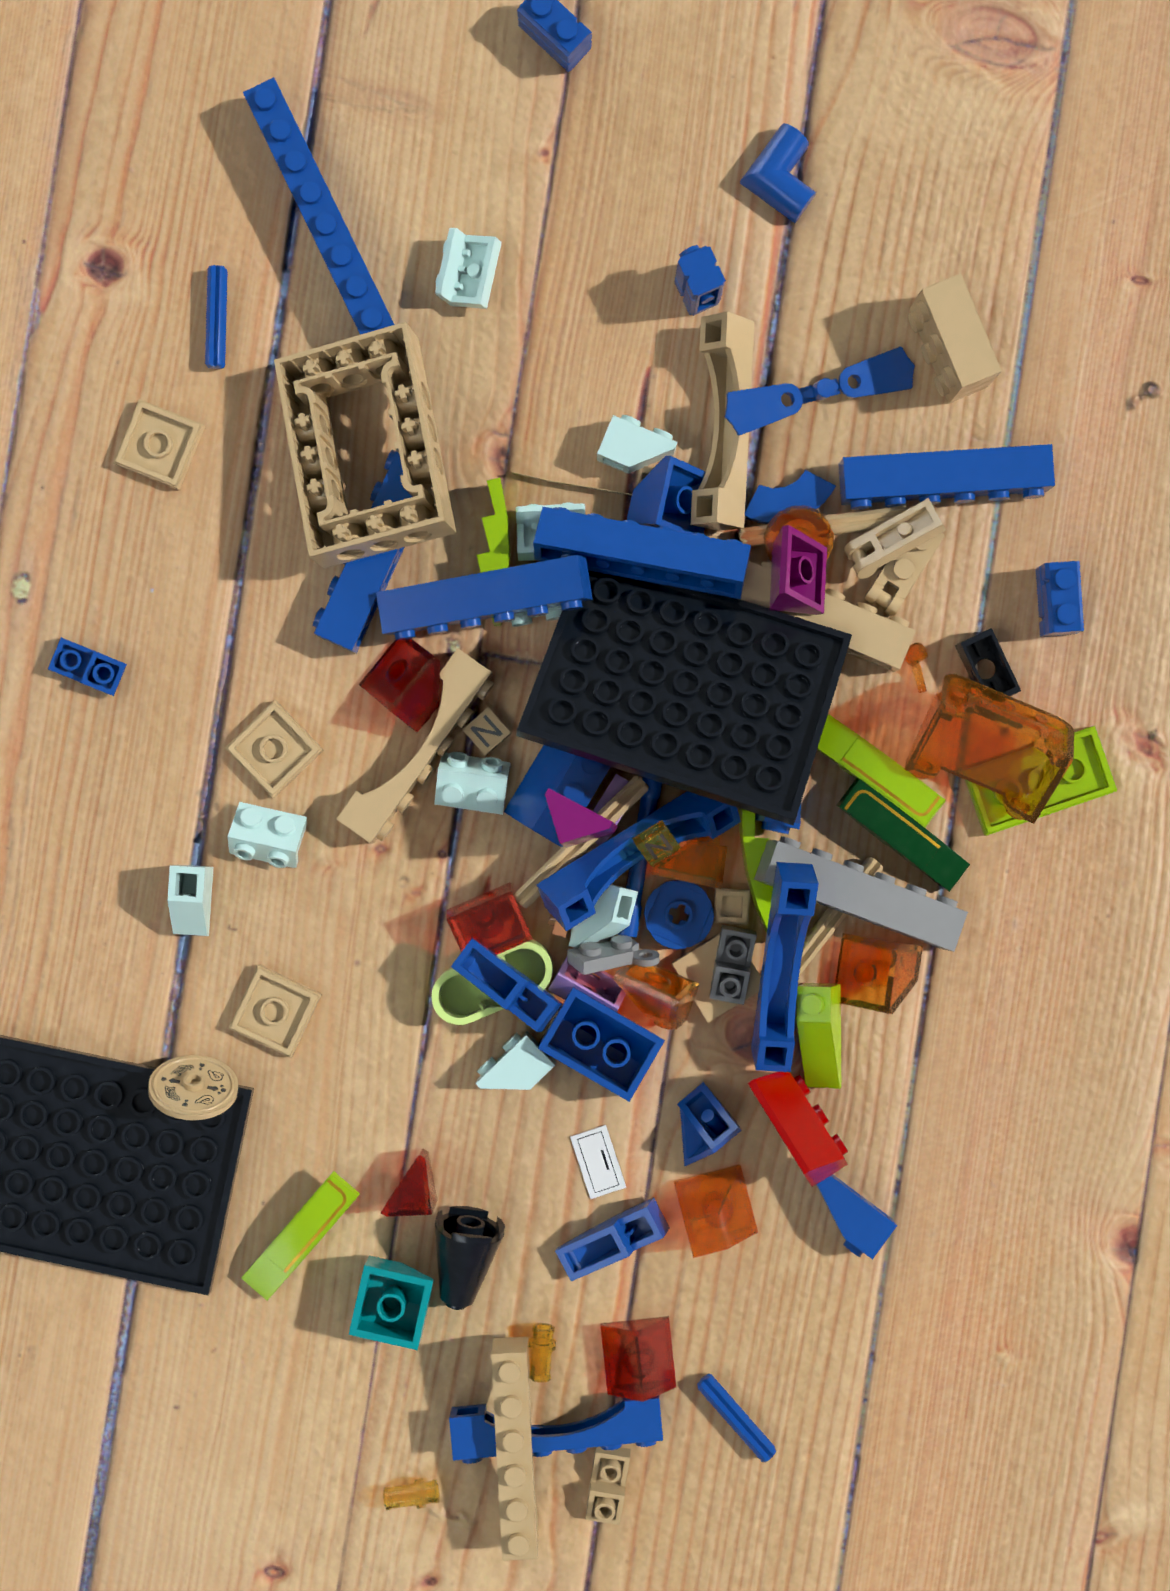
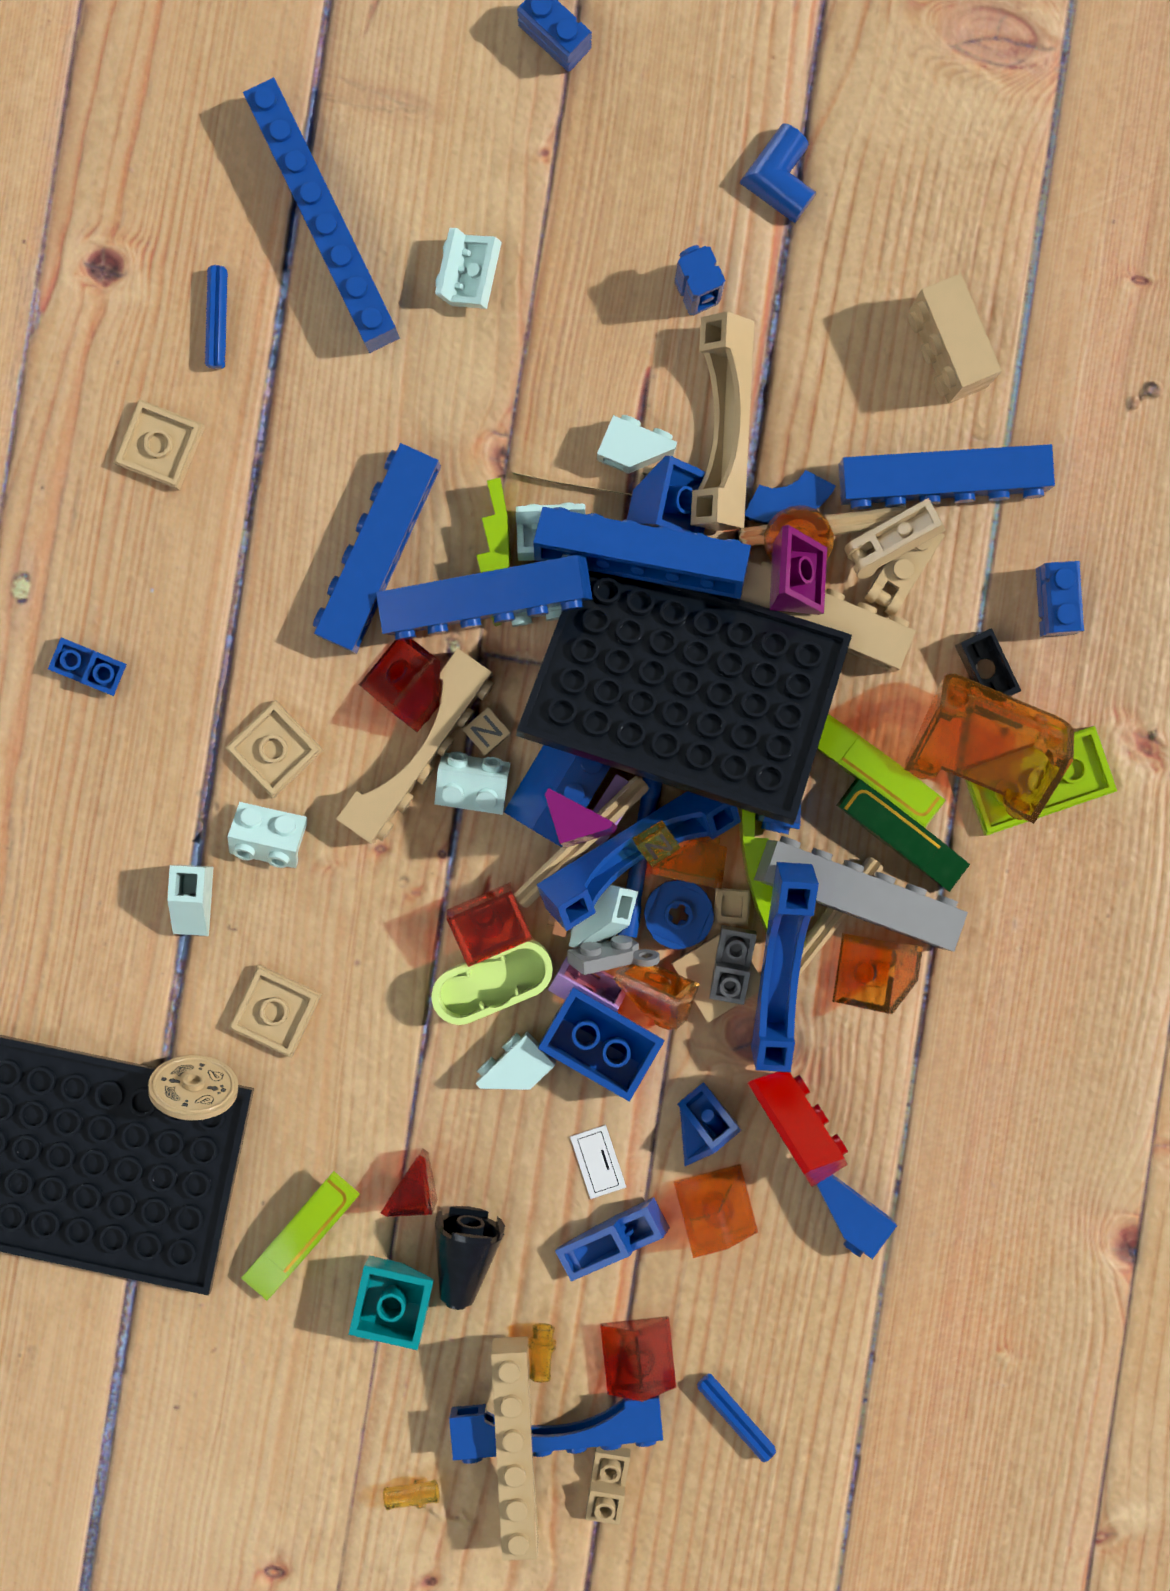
tan brick [274,322,456,568] -> none
blue slope [451,938,562,1032] -> none
blue piece [724,346,915,436] -> none
lime slope [796,983,841,1089] -> none
clear orange hand [905,642,928,693] -> none

